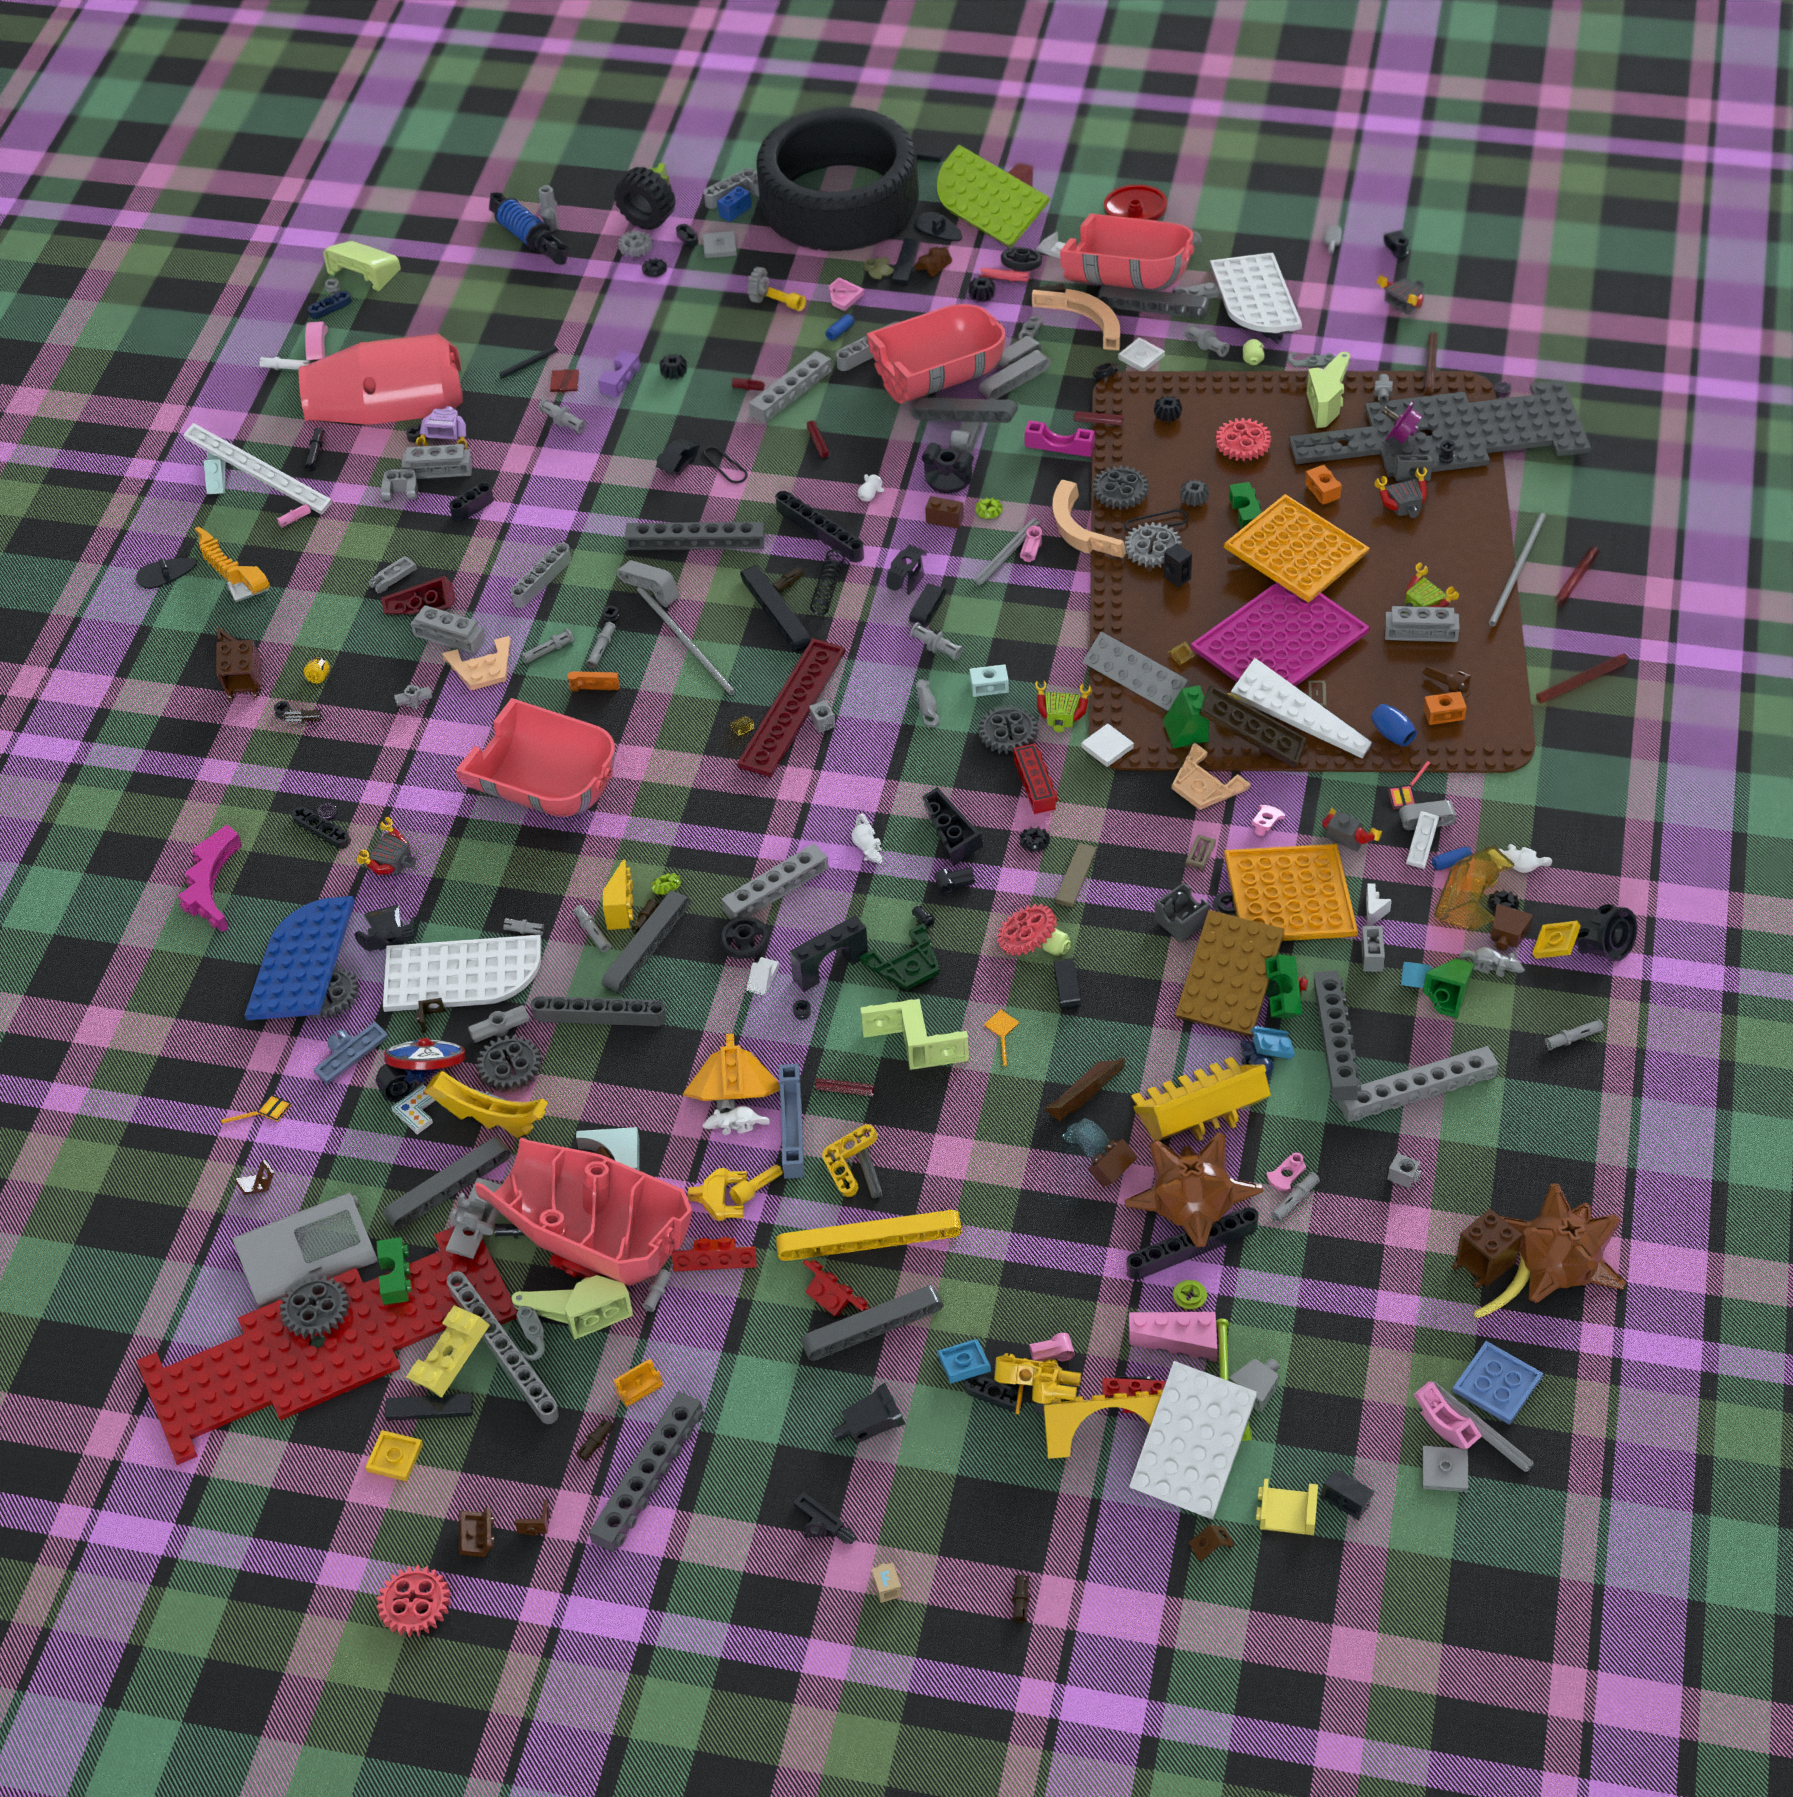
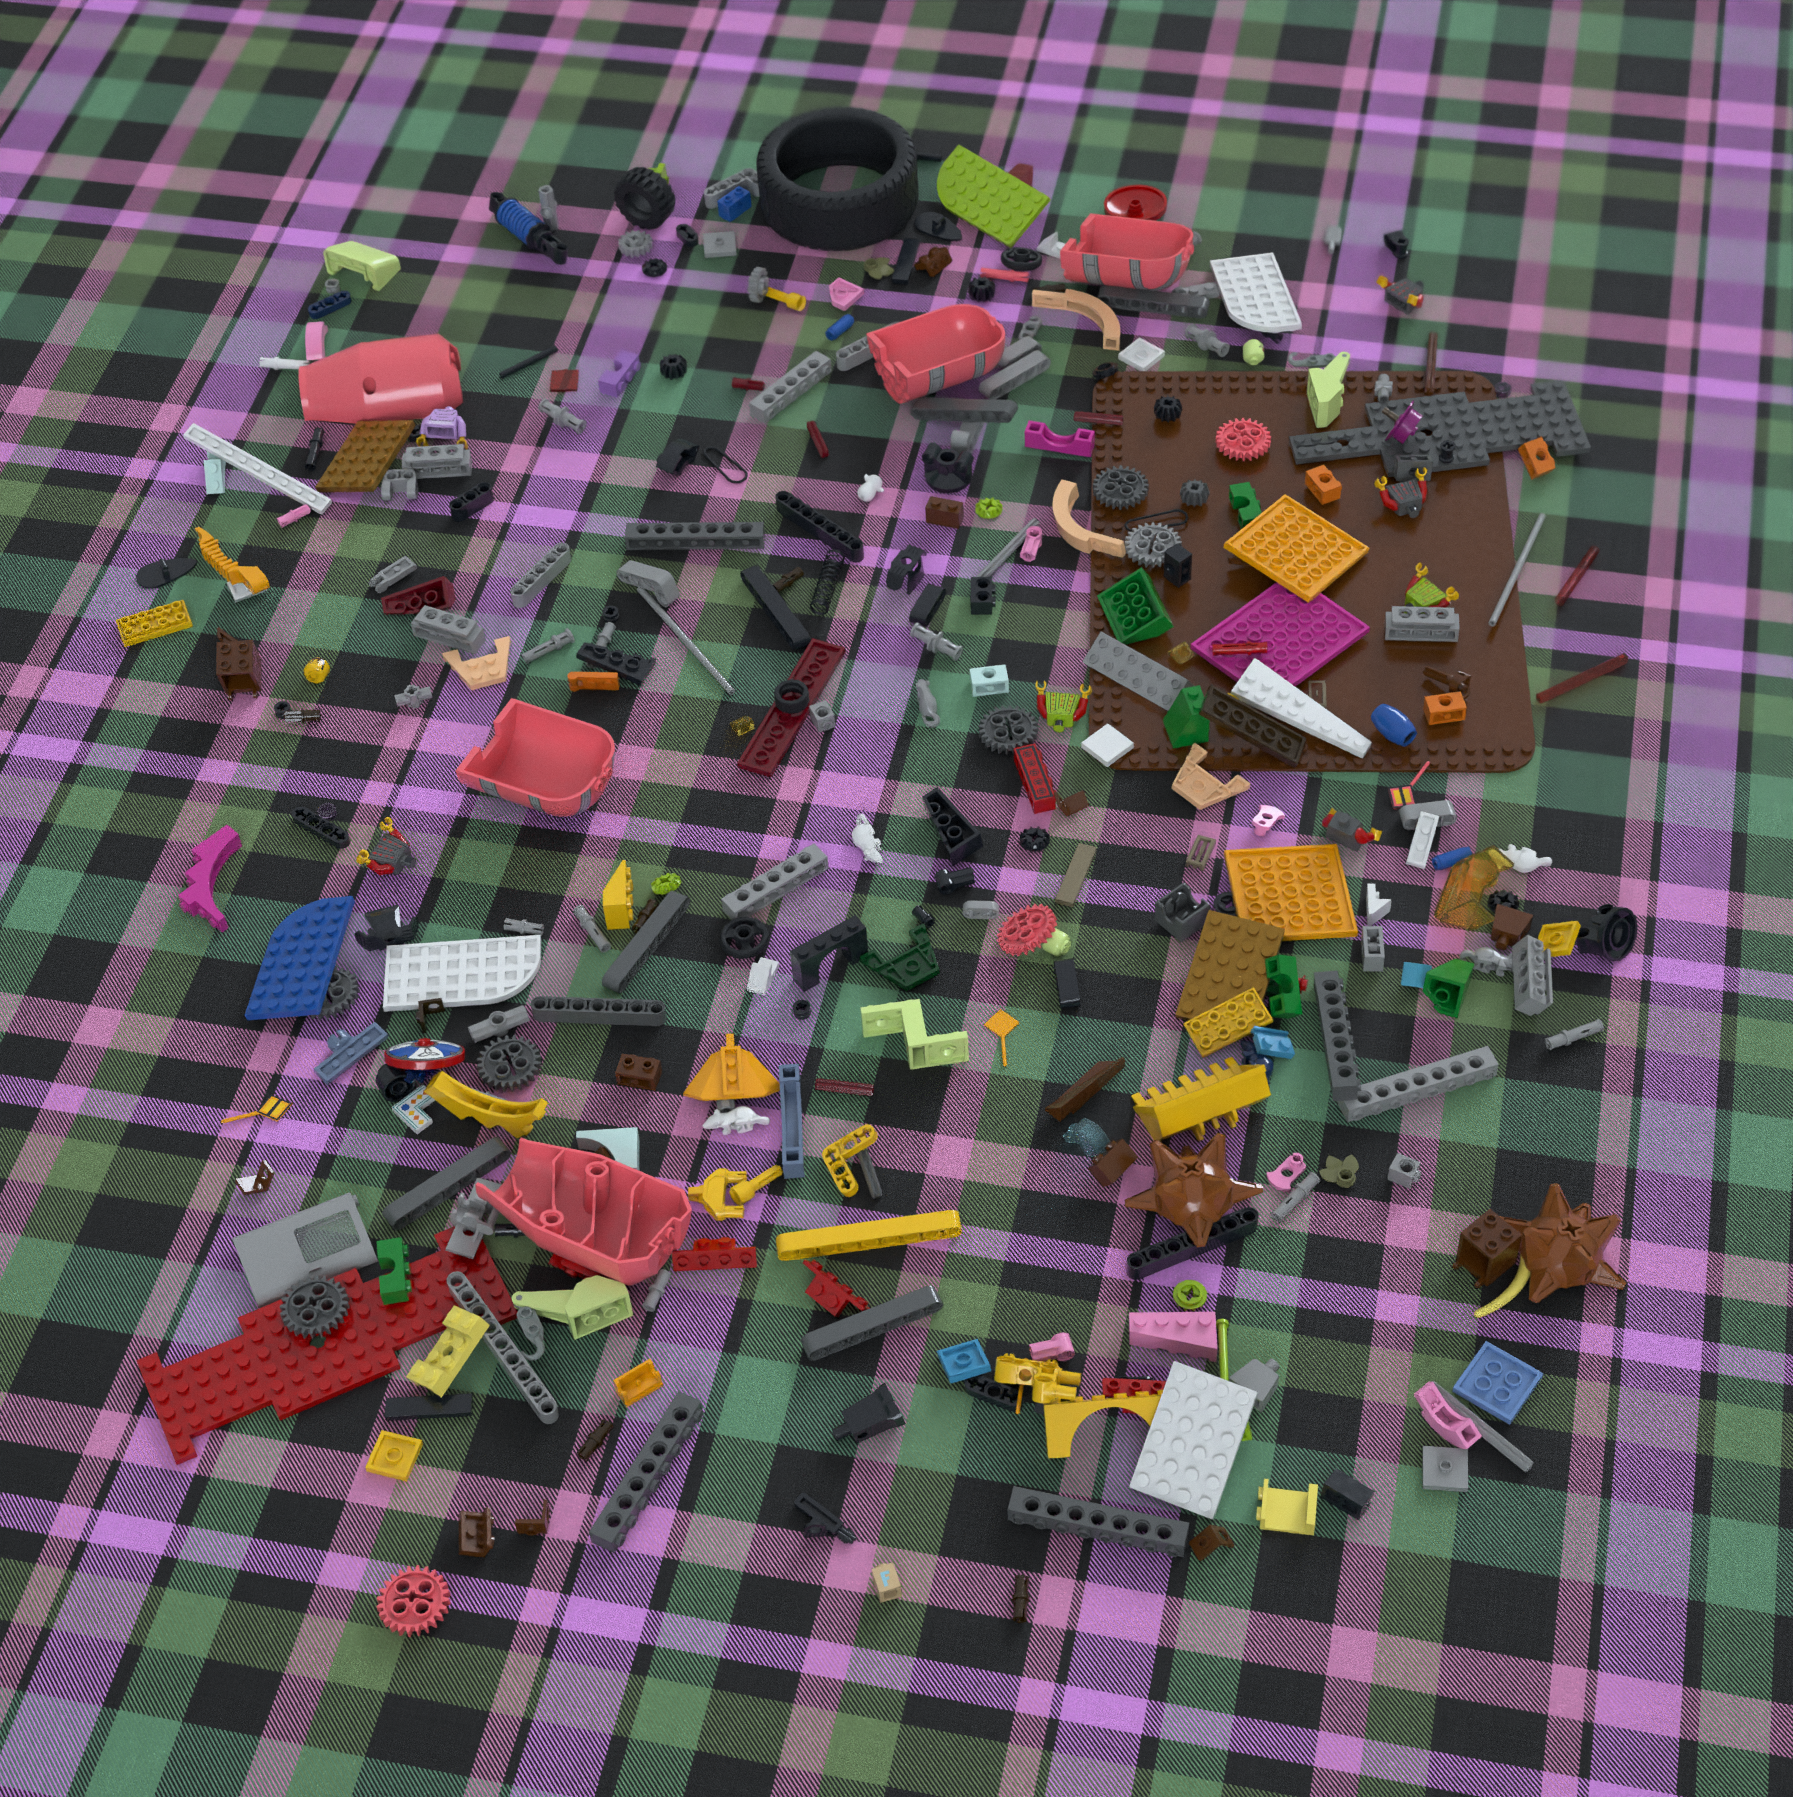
none -> yellow tile [116,600,193,647]
none -> pearl gold plate [315,420,416,492]
none -> black wing [576,642,656,686]
none -> reddish brown brick [615,1054,662,1091]
none -> black tyre [774,679,809,714]
none -> light grey beam [963,901,999,919]
none -> black brick [970,577,996,615]
none -> dark grey brick [1007,1486,1189,1557]
none -> reddish brown bracket [1054,790,1089,817]
none -> green slope [1097,567,1174,645]
none -> yellow tile [1183,987,1273,1058]
none -> red pin [1212,641,1268,656]
none -> olive plate [1319,1155,1359,1188]
none -> light grey brick [1512,935,1553,1016]
none -> orange brick [1518,437,1556,480]

